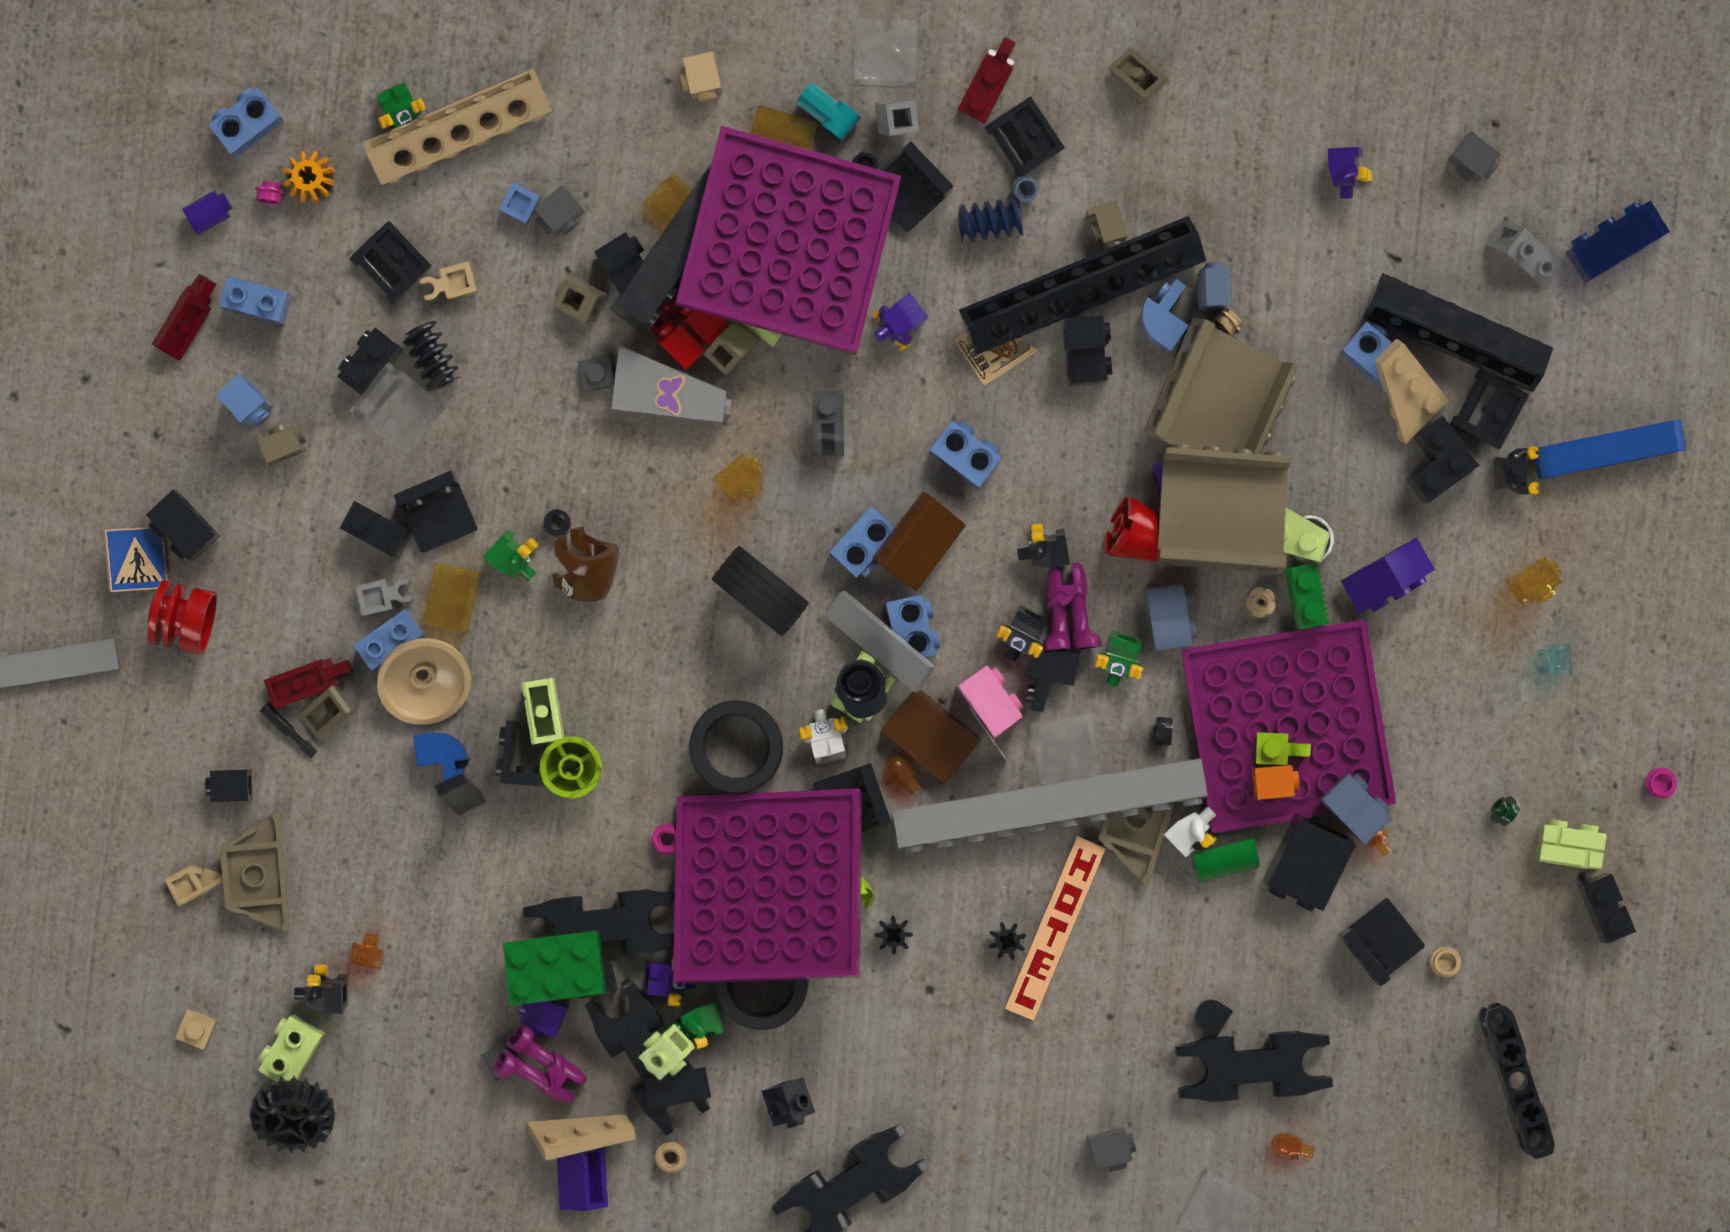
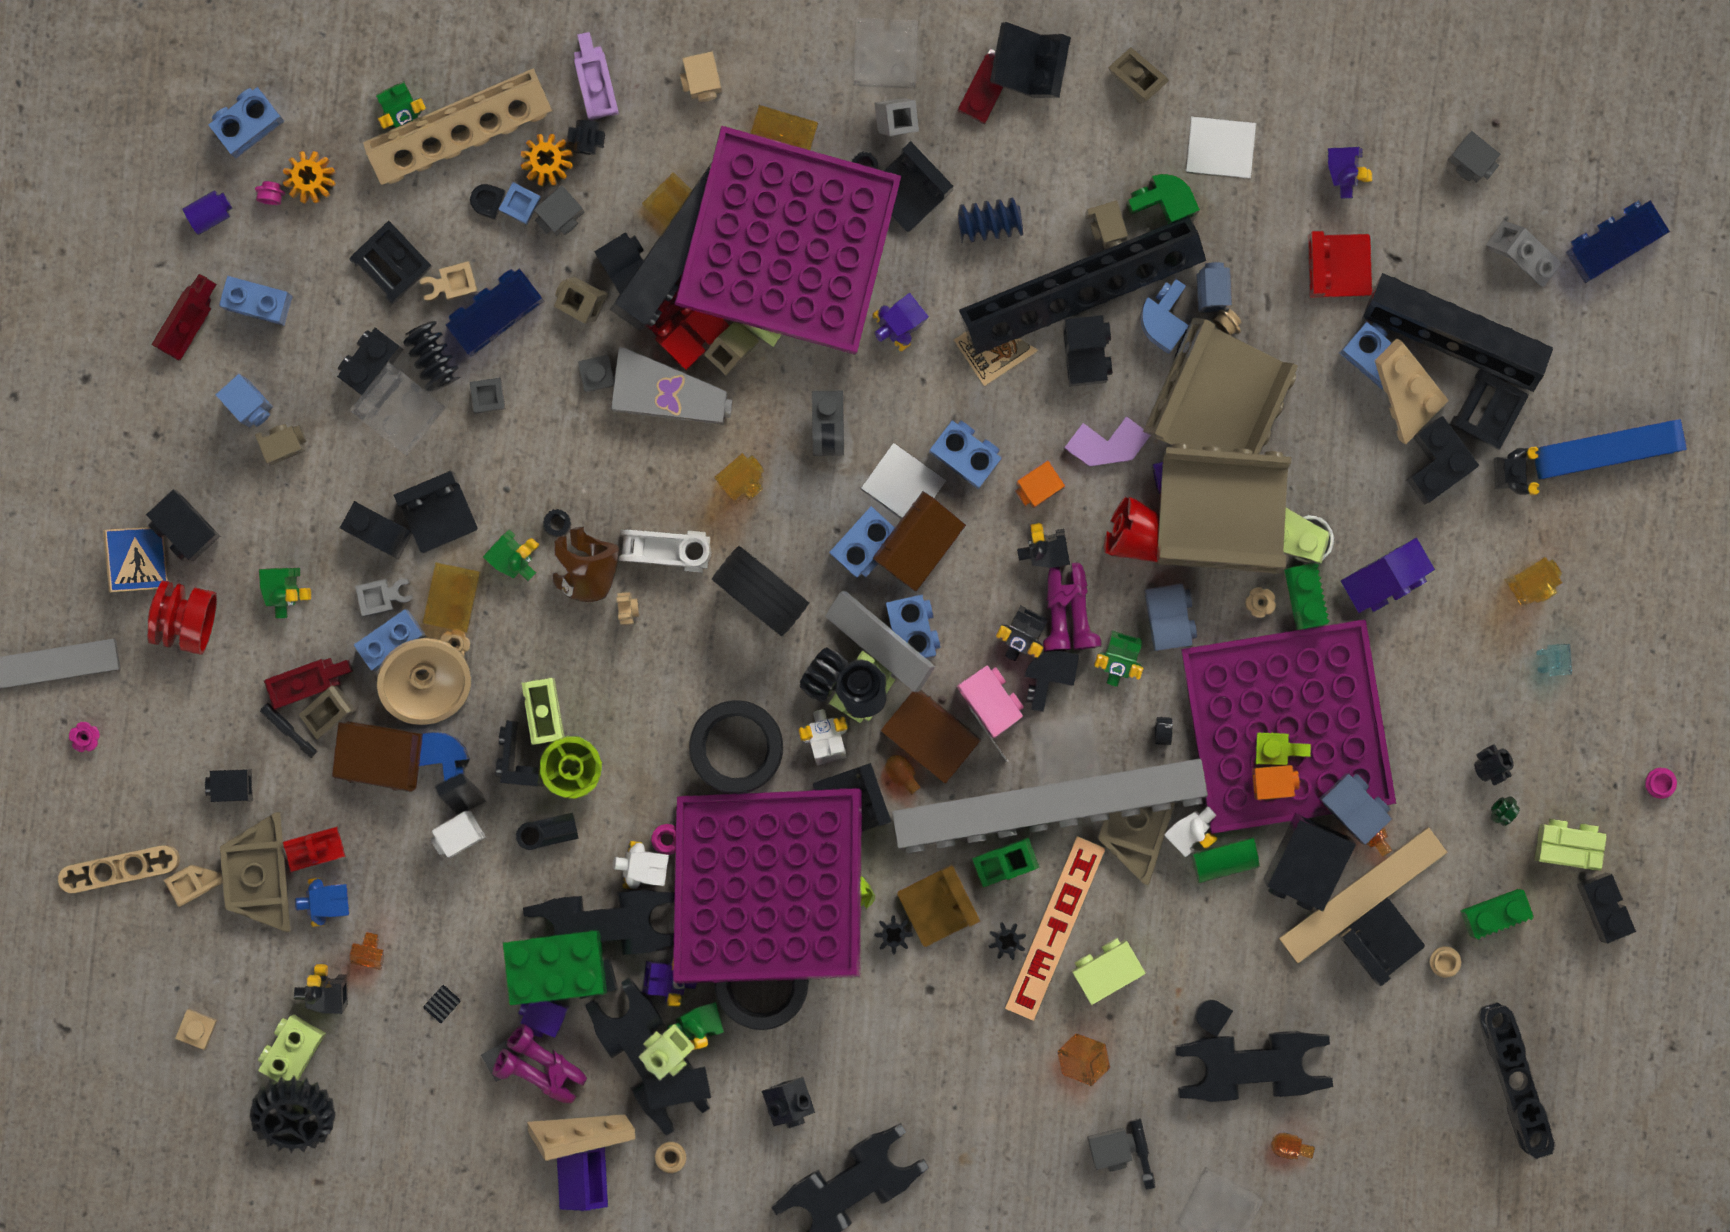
teal piece [796,82,861,142] -> none
black plate [984,96,1065,178] -> none
sand blue hinge [1011,176,1038,202] -> none
none -> tan beam [58,845,180,893]
none -> dark pink plate [69,722,100,752]
none -> green piece [259,568,311,618]
none -> red hips [282,826,346,872]
none -> blue piece [295,878,349,927]
none -> reddish brown piece [332,721,423,792]
none -> sticker [423,985,461,1023]
none -> white piece [431,811,486,858]
none -> tan plate [440,629,470,657]
none -> clear blue brick [446,268,544,357]
none -> black tile [470,184,506,220]
none -> dark grey plate [470,378,506,414]
none -> black piece [516,812,579,850]
none -> light orange gear [520,134,573,186]
none -> black gear [567,120,605,155]
none -> lavender hinge [574,32,619,121]
none -> white piece [613,841,669,890]
none -> tan plate [617,592,639,625]
none -> white piece [618,530,712,573]
none -> black gear [800,648,848,702]
none -> white sticker [862,443,946,518]
none -> pearl gold bracket [897,864,981,947]
none -> green brick [972,838,1039,887]
none -> black bracket [990,22,1071,98]
none -> orange brick [1015,461,1065,509]
none -> clear orange panel [1057,1034,1110,1086]
none -> lavender tile [1064,417,1150,467]
none -> yellowish green brick [1071,938,1146,1005]
none -> green brick [1126,174,1200,224]
none -> black piece [1129,1118,1156,1190]
none -> white sticker [1186,117,1256,178]
none -> tan tile [1278,827,1448,963]
none -> red bracket [1308,231,1372,298]
none -> green brick [1460,889,1534,940]
none -> black gear [1474,744,1514,786]

